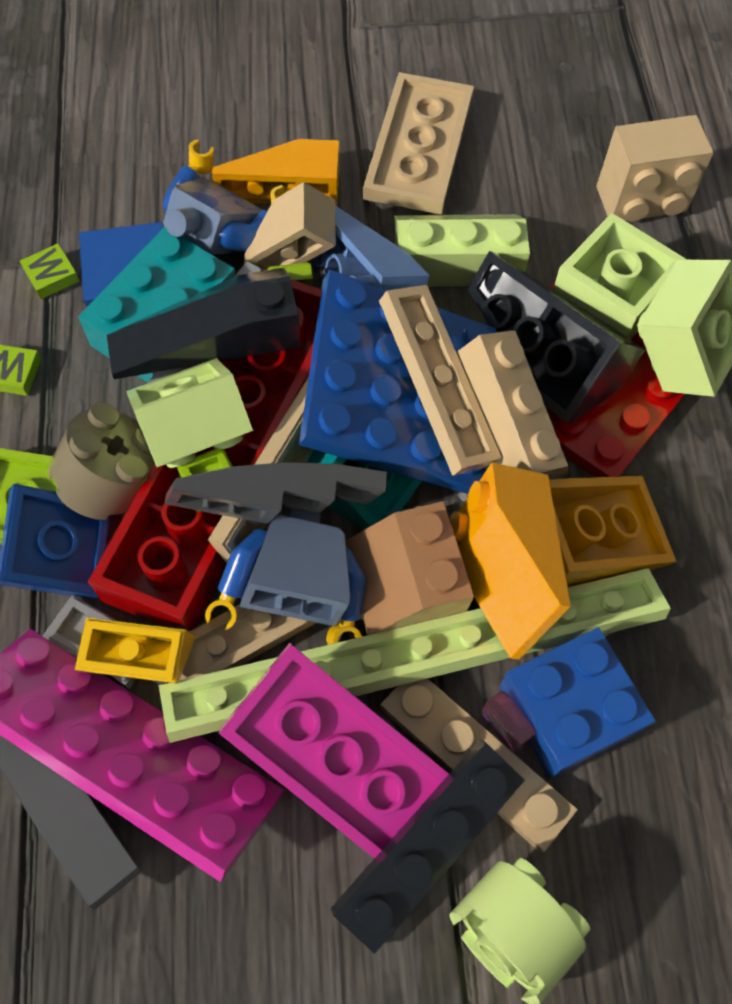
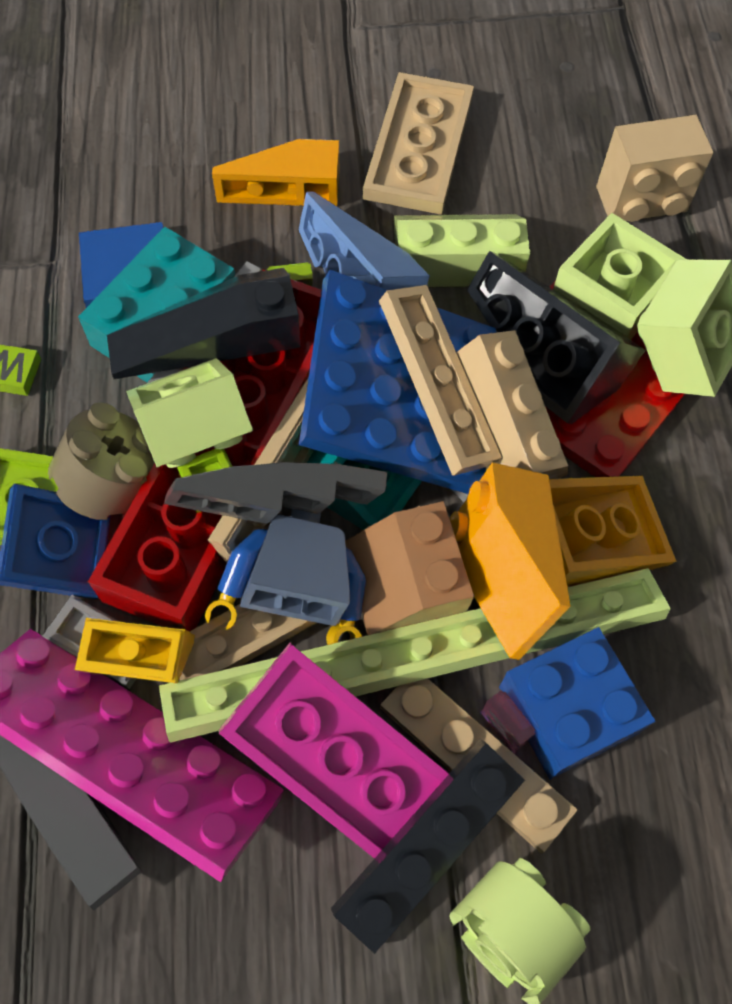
lime tile [20,244,80,299] -> none
torso [163,139,285,254] -> none
tan slope [244,182,336,270] -> none

